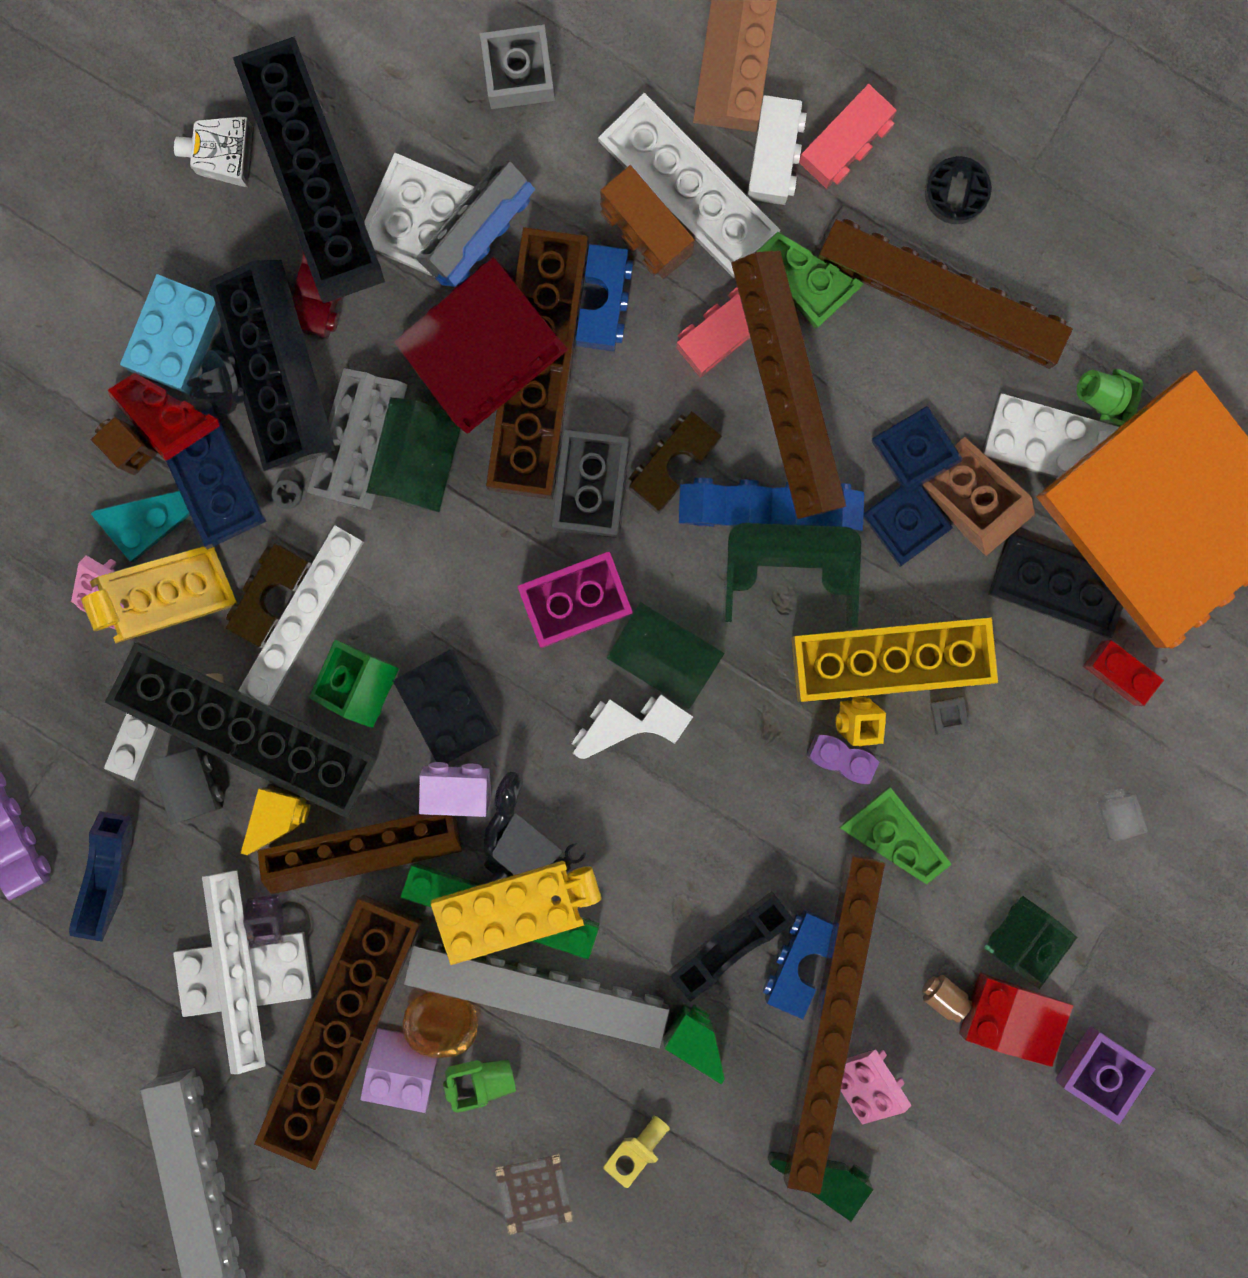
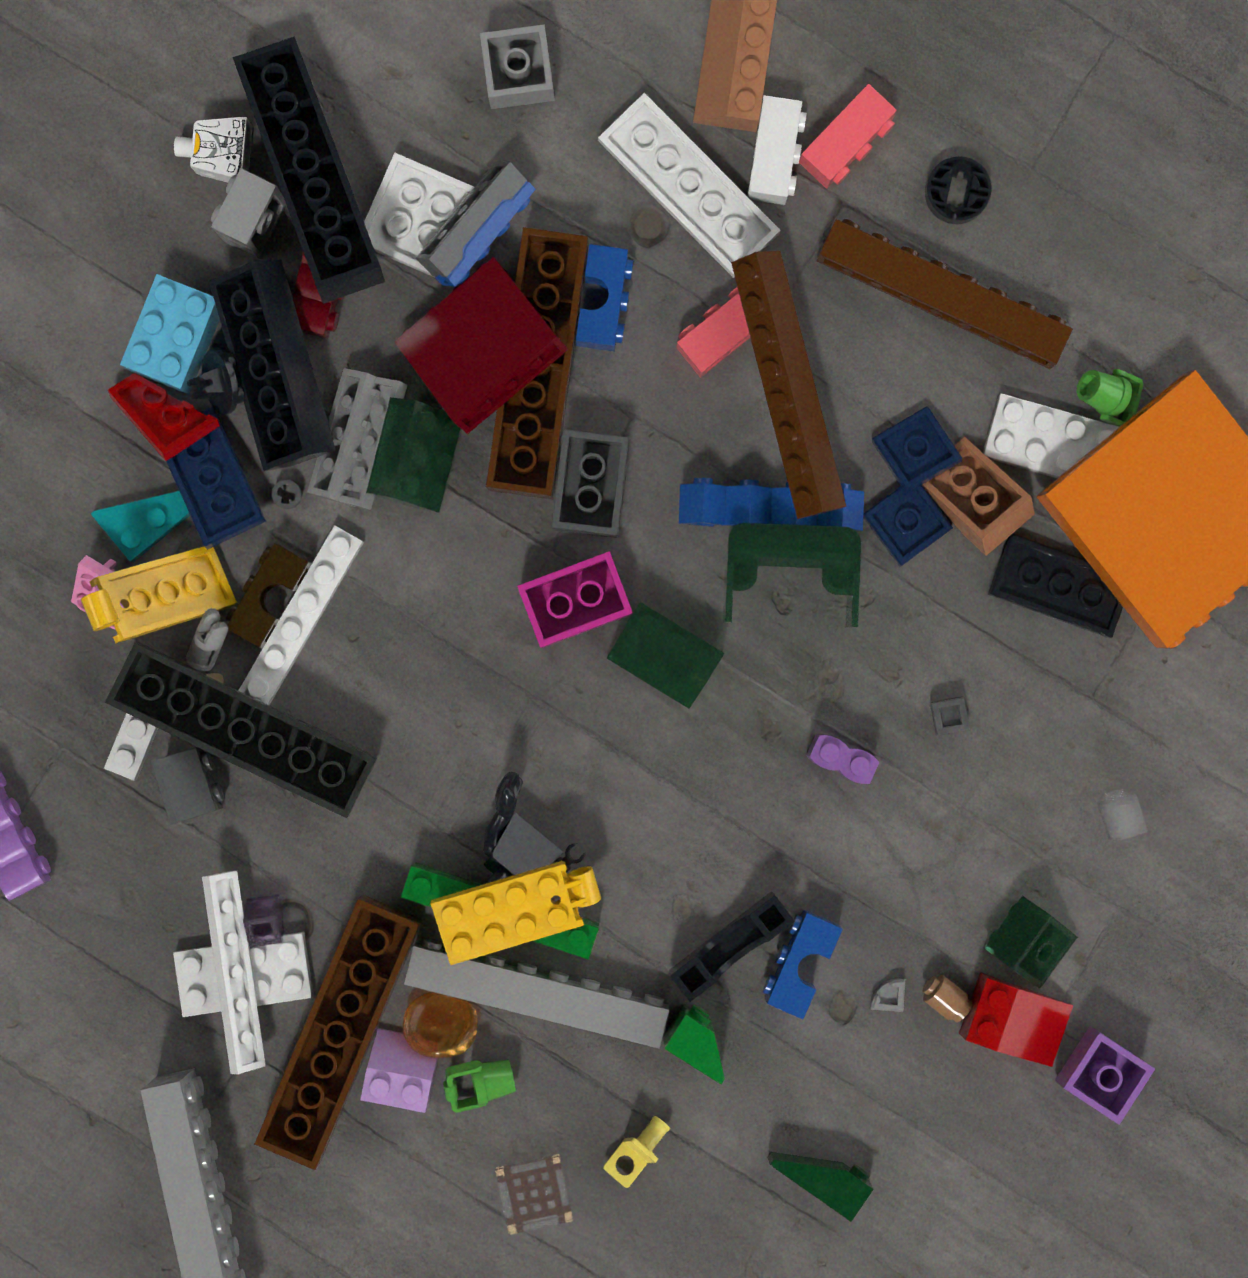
dark blue arch [69,811,133,942] -> none
reddish brown brick [90,417,158,475] -> none
yellow slope [241,785,310,855] -> none
reddish brown brick [257,814,462,894] -> none
green slope [309,639,399,728] -> none
black brick [392,649,499,764] -> none
lavender slope [419,762,491,817] -> none
white arch [571,694,693,759] -> none
dark orange brick [600,165,695,279] -> none
dark brown arch [628,411,722,514] -> none
bright green wing [755,232,864,328] -> none
reddish brown brick [783,853,885,1195] -> none
yellow brick [791,617,998,702] -> none
yellow brick [836,696,886,746] -> none
bright green wing [839,787,952,885] -> none
bright pink plate [841,1049,912,1125] -> none
red brick [1083,640,1164,706] -> none
none -> light grey hinge [186,607,229,671]
none -> light grey brick [211,168,286,259]
none -> light grey tile [869,978,906,1012]

